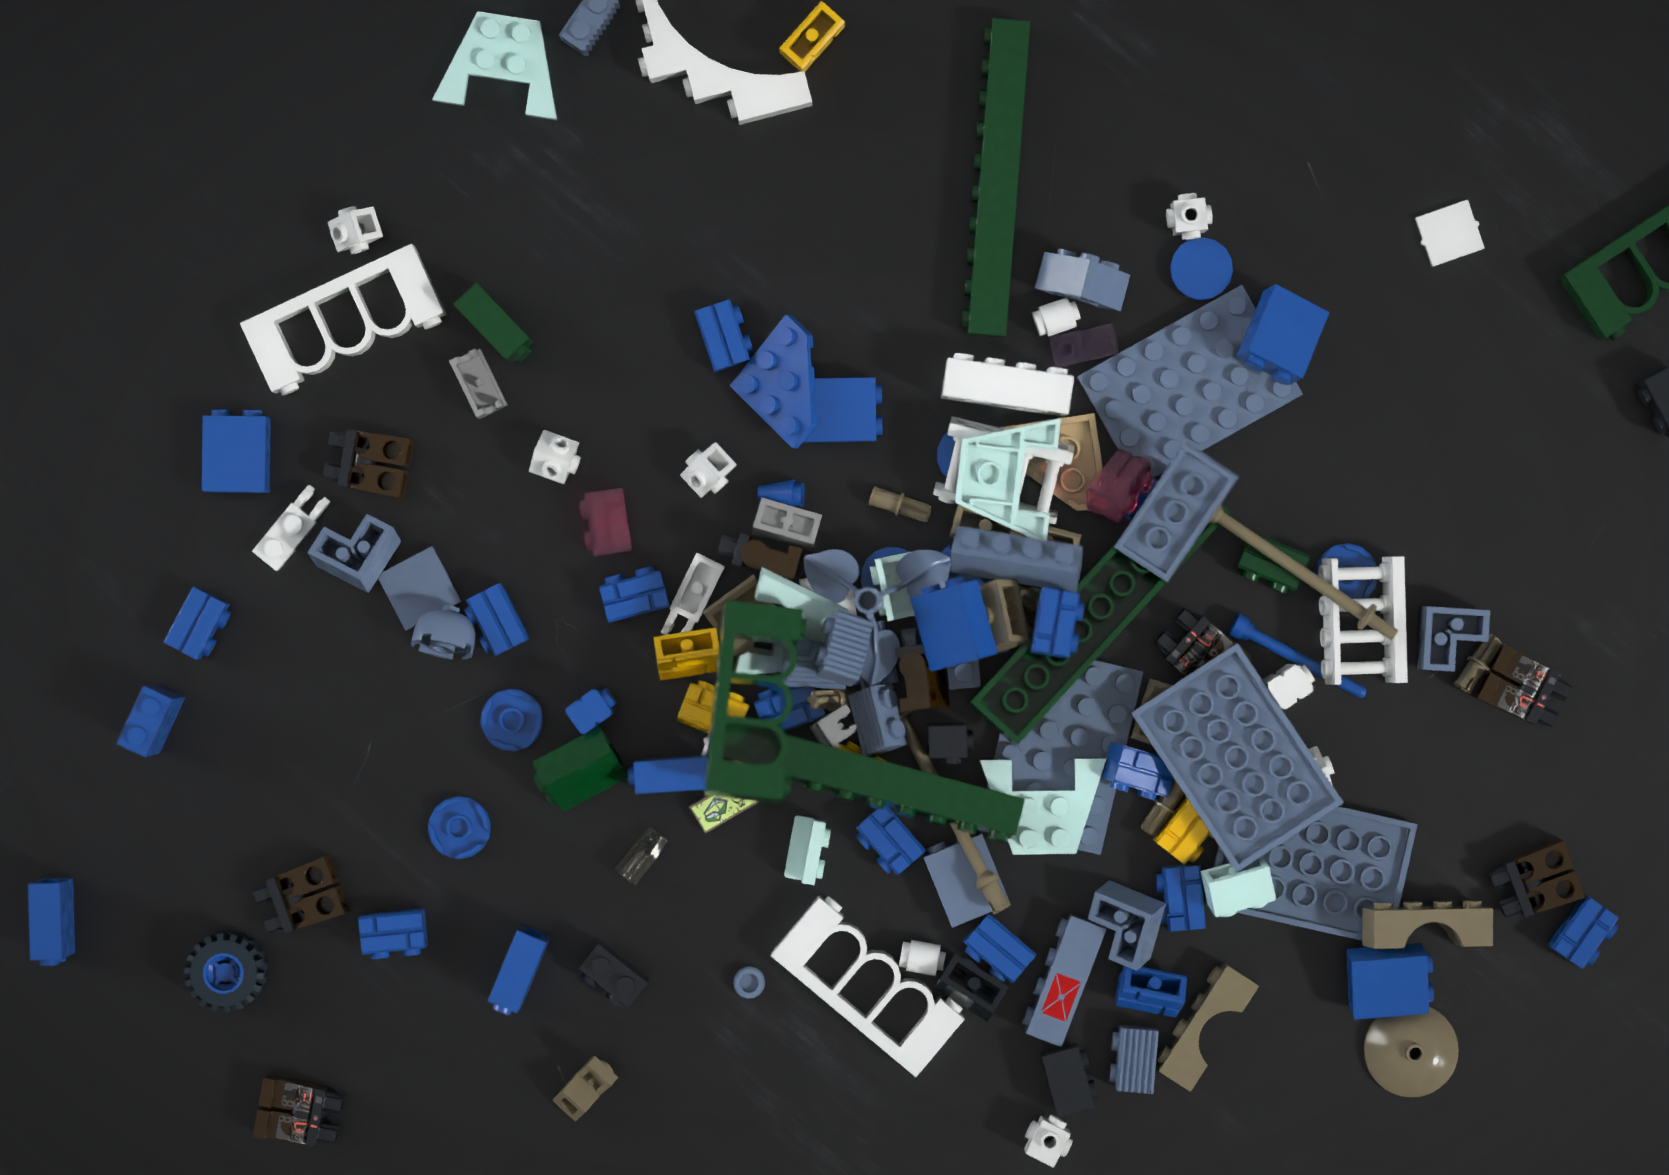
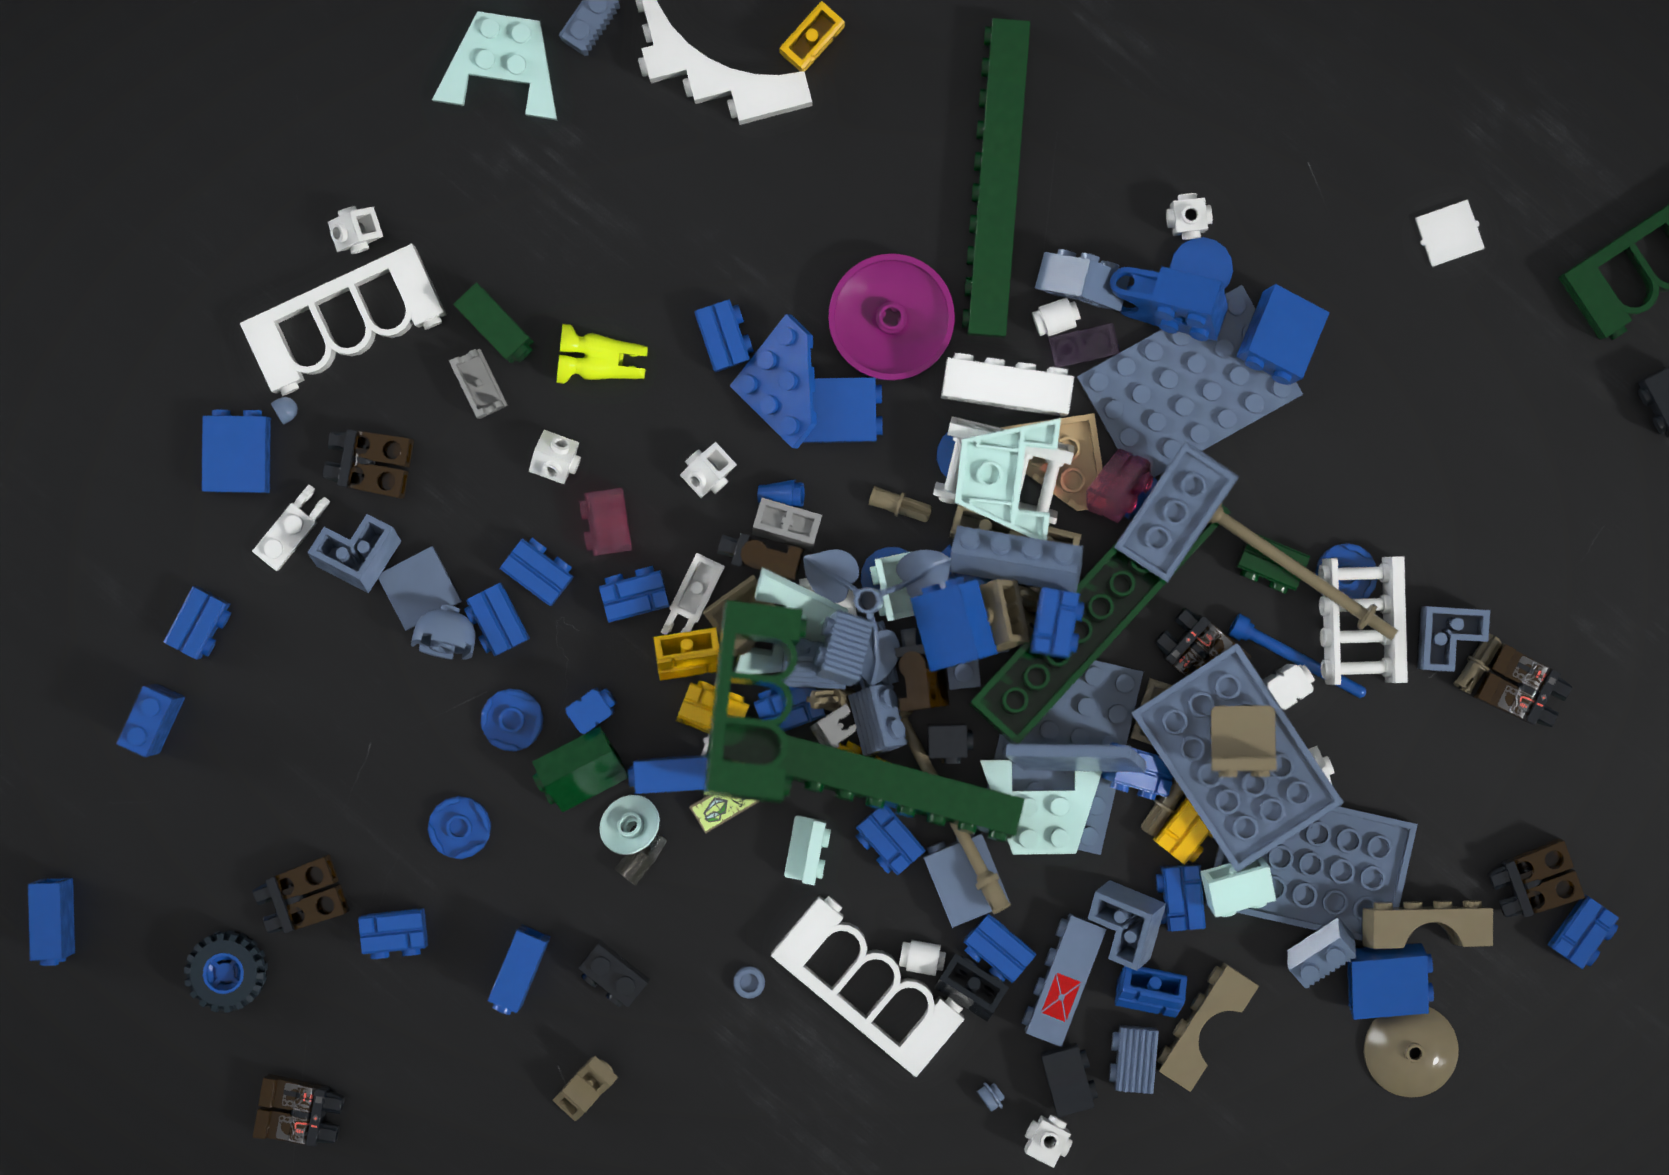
none -> sand blue hinge [271,397,298,424]
none -> blue brick [500,537,574,606]
none -> neon yellow piece [556,324,648,384]
none -> light aqua dish [599,795,660,855]
none -> magenta dish [828,254,955,381]
none -> sand blue plate [977,1083,1005,1112]
none -> sand blue tile [1006,744,1147,773]
none -> blue brick [1110,267,1228,341]
none -> dark tan bracket [1211,706,1277,777]
none -> sand blue brick [1287,918,1356,988]

